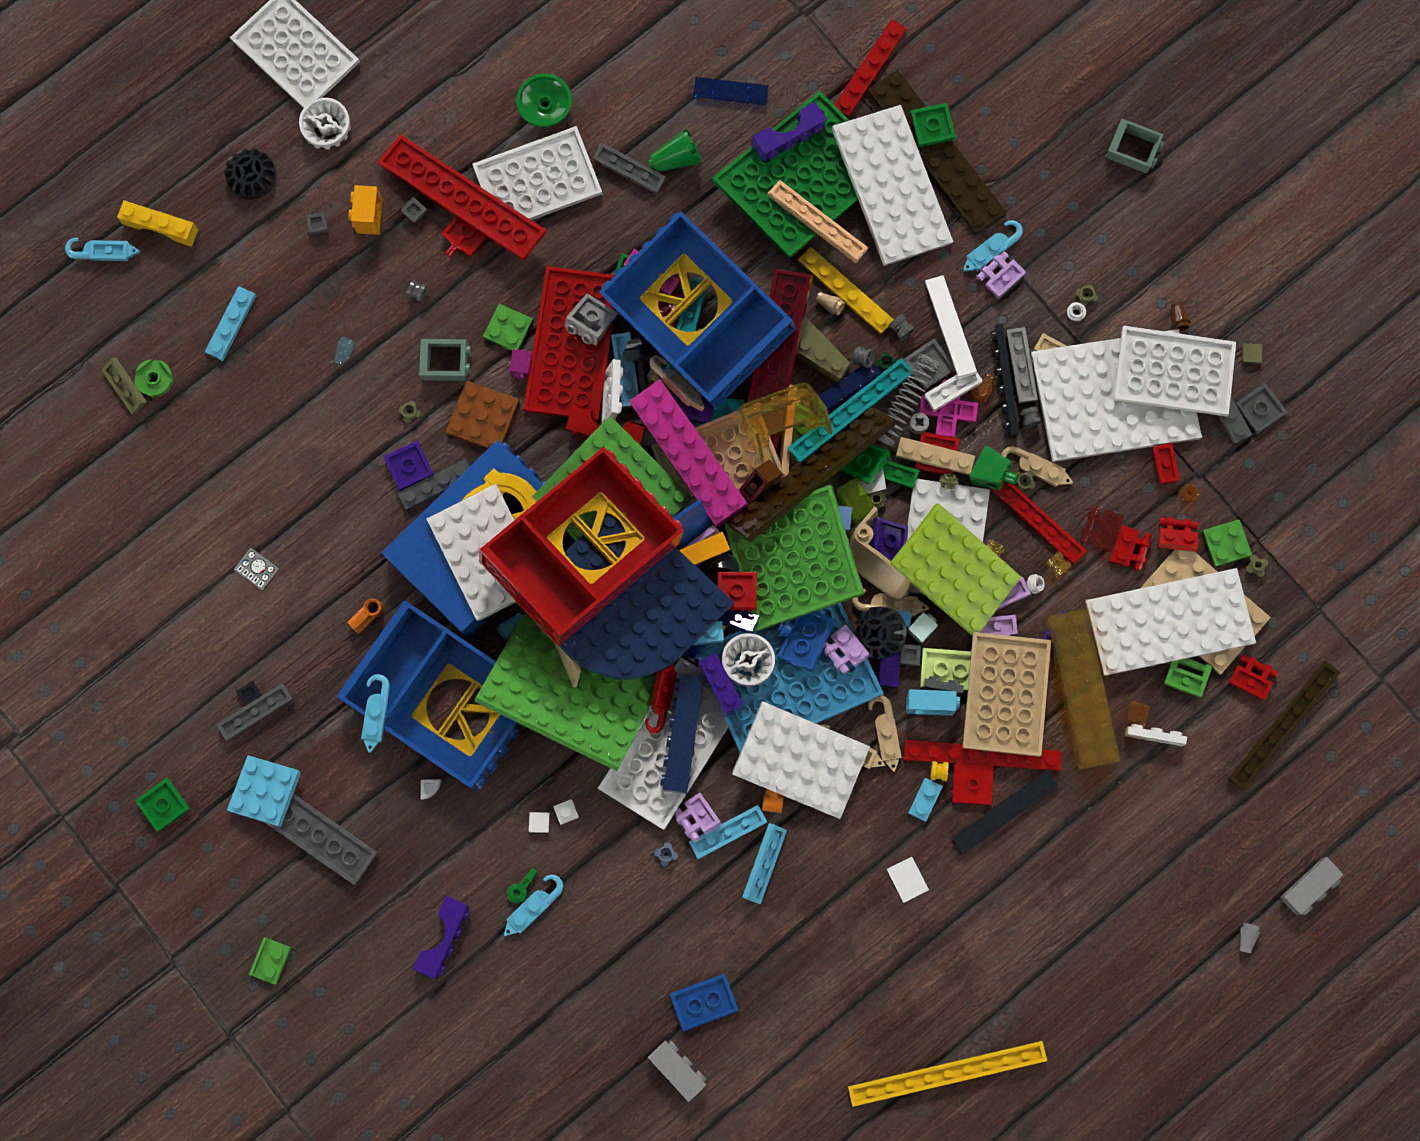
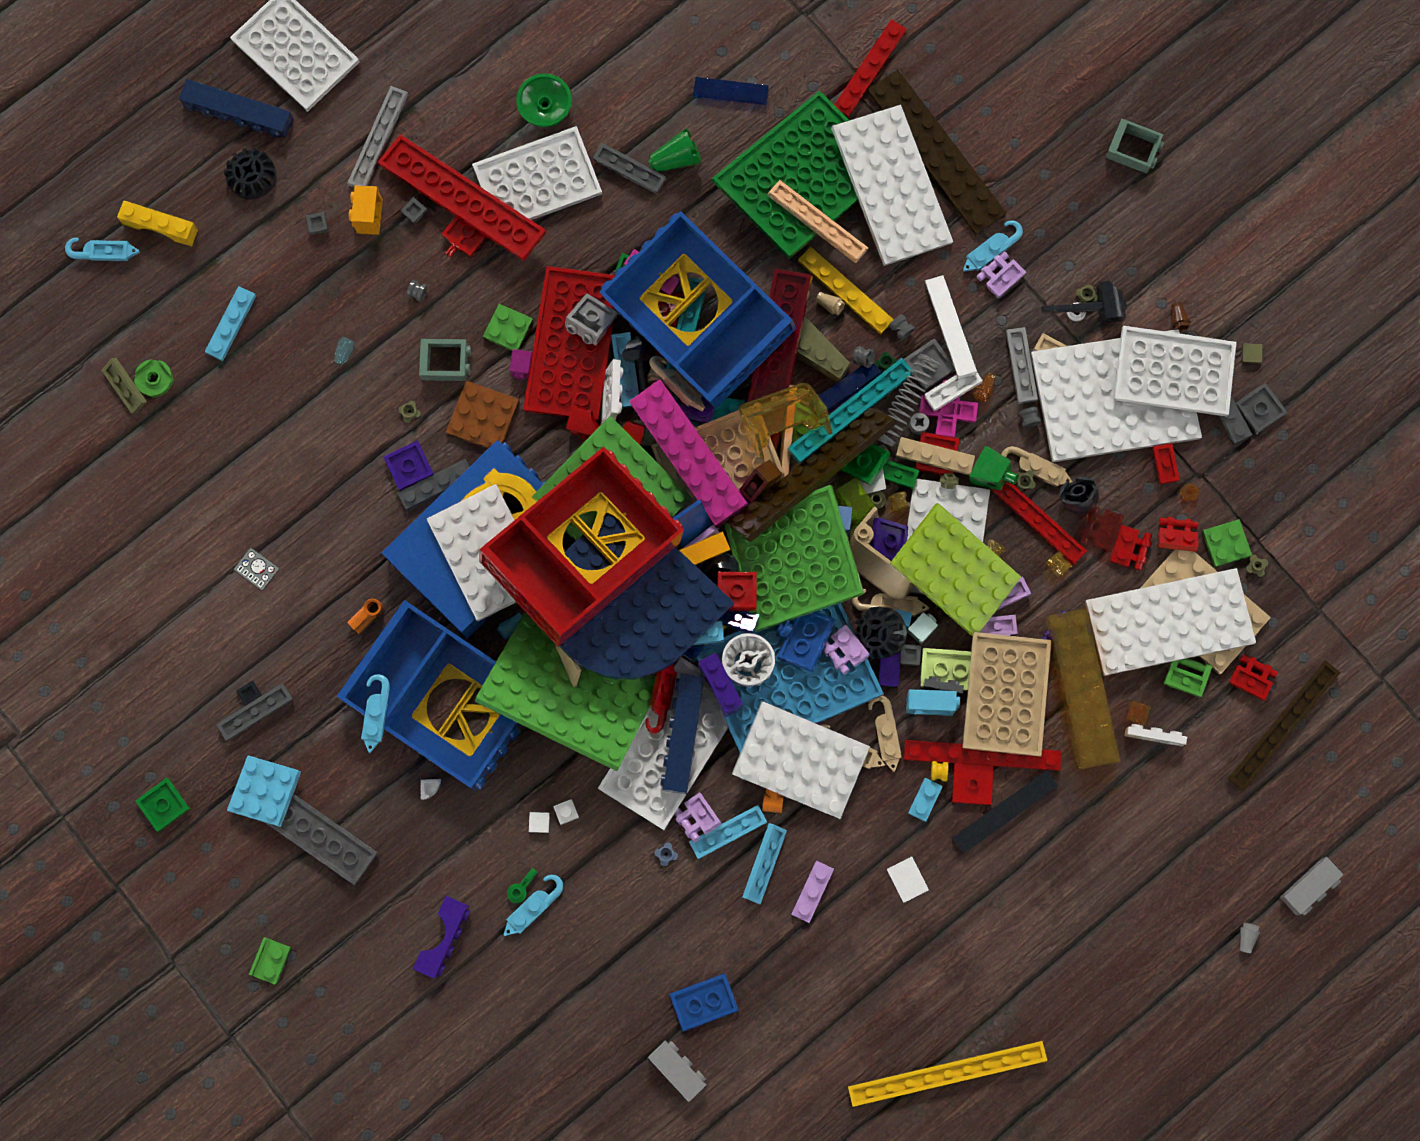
white gear [299,98,351,150] -> none
dark purple arch [751,102,827,162] -> none
green plate [910,103,956,147] -> none
black plate [991,323,1019,438] -> none
white plate [1027,574,1045,594] -> none
none -> dark blue brick [179,79,293,138]
none -> light grey tile [347,86,409,187]
none -> lavender plate [791,861,834,923]
none -> clear yellow wheel [888,492,910,513]
none -> black piece [1041,281,1127,323]
none -> black cylinder [1059,477,1099,514]

